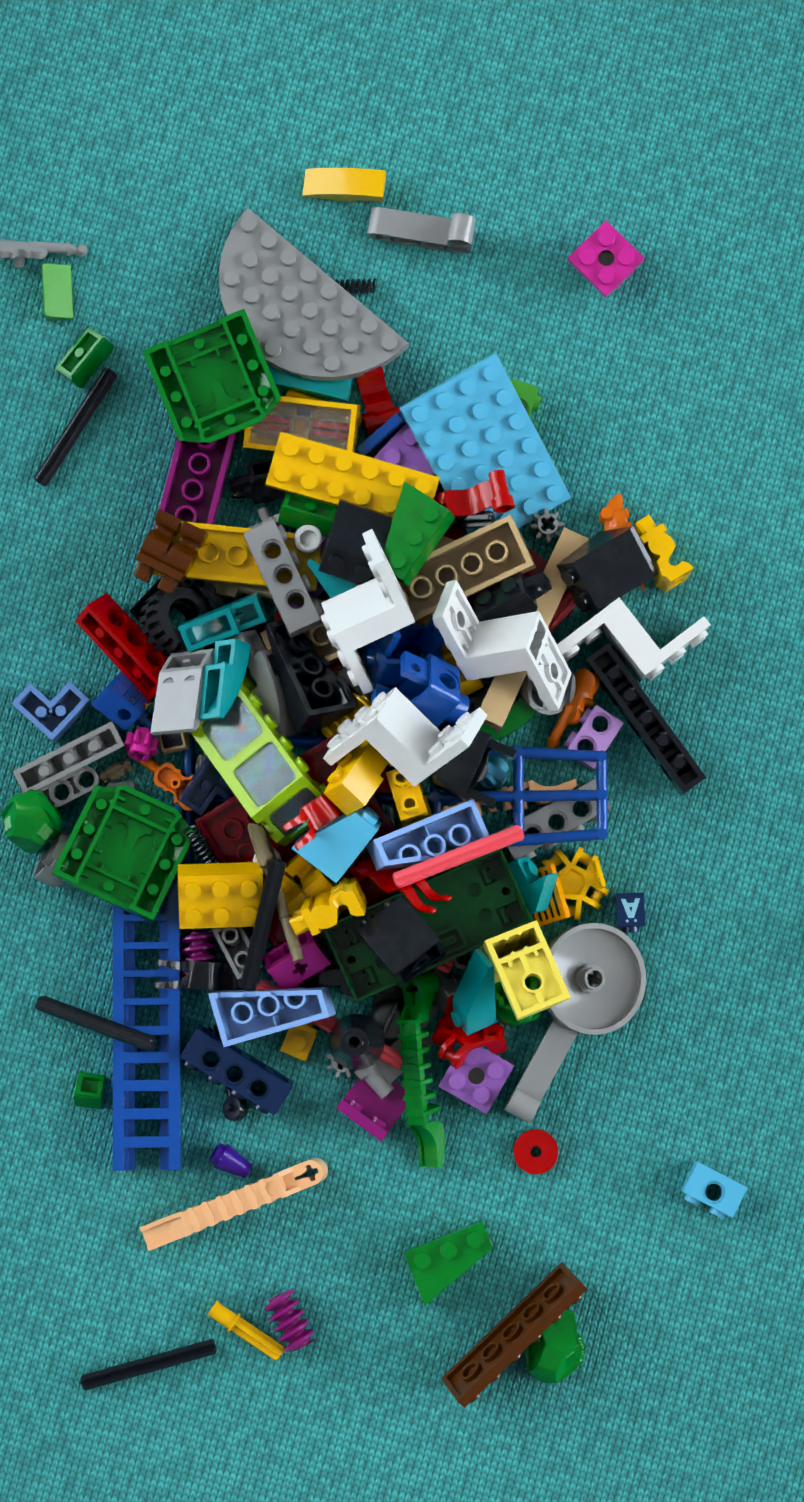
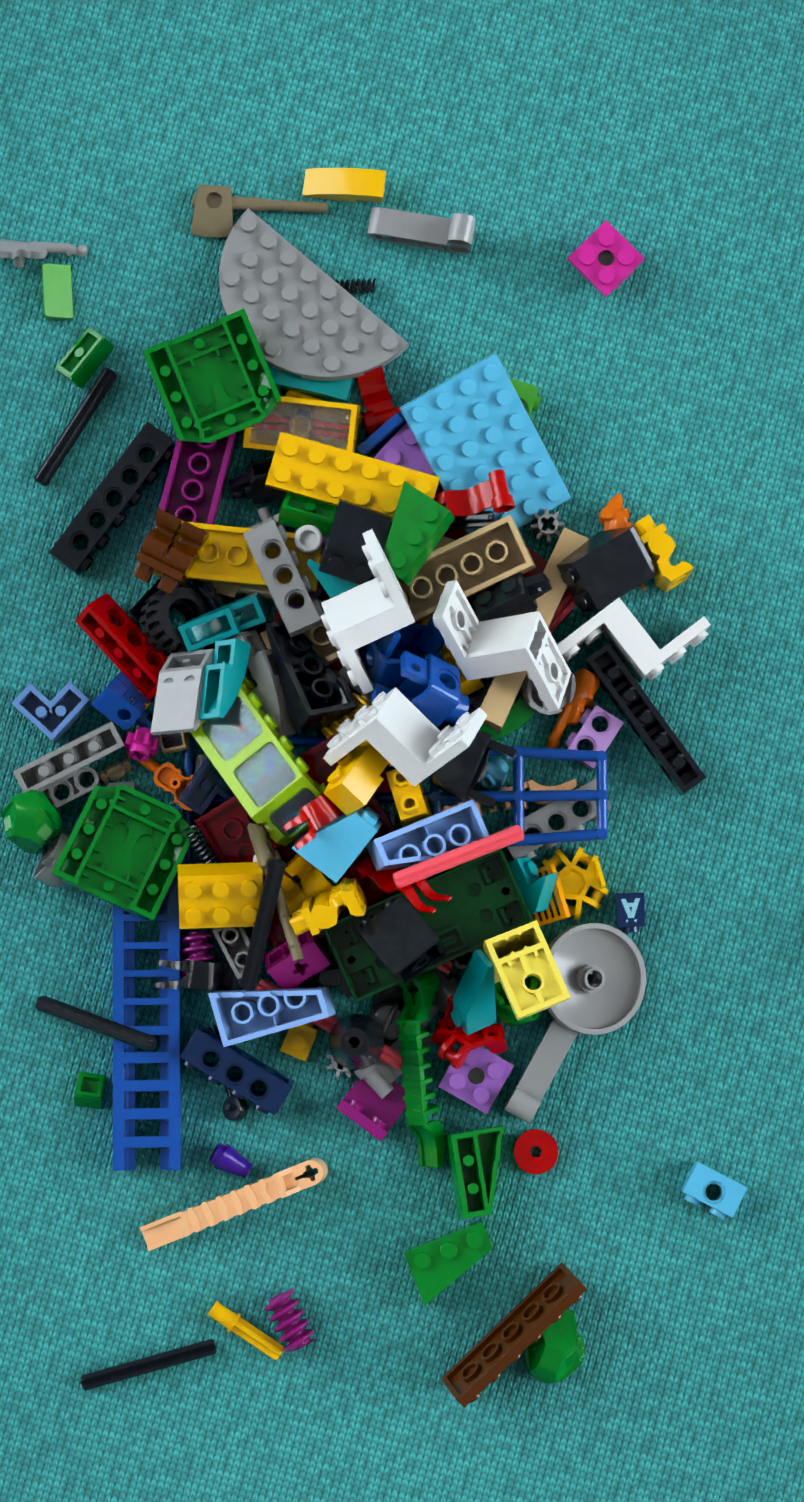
none -> black brick [49,421,175,576]
none -> dark tan piece [191,185,328,238]
none -> green wedge [445,1126,505,1219]

